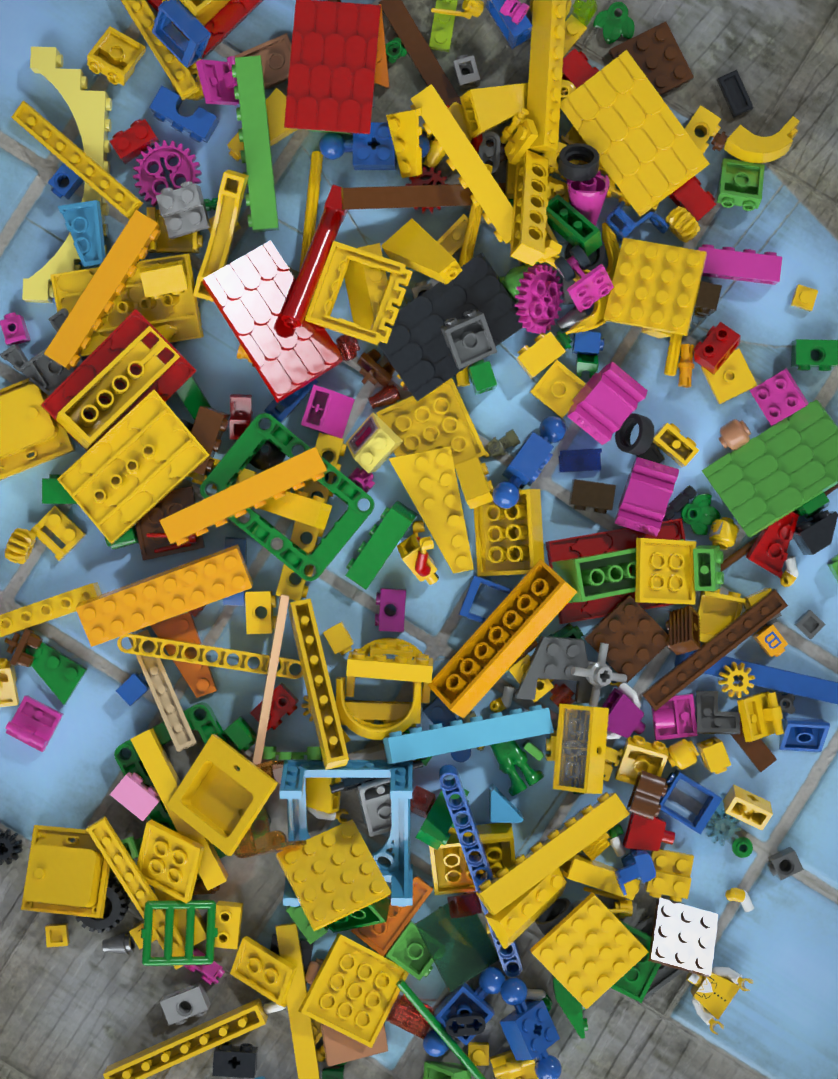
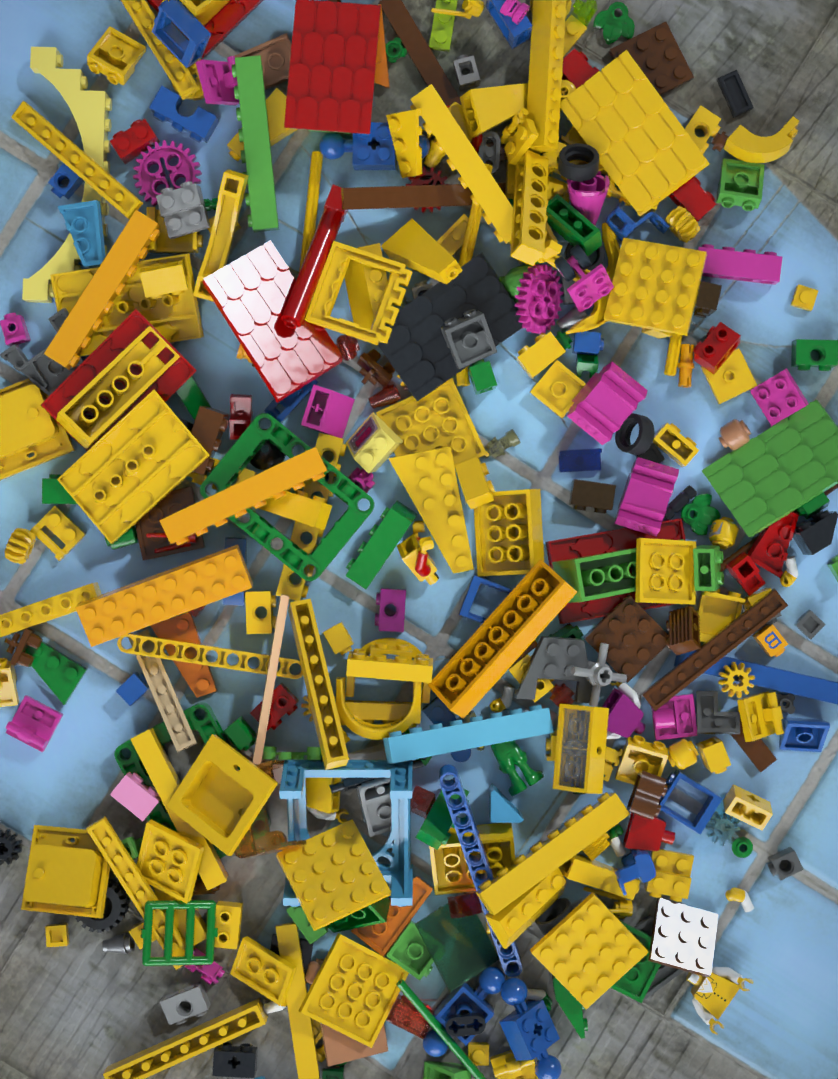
blue brick [492,416,566,509] -> none
bright green tile [522,740,544,761] -> none
none -> red brick [726,552,766,596]

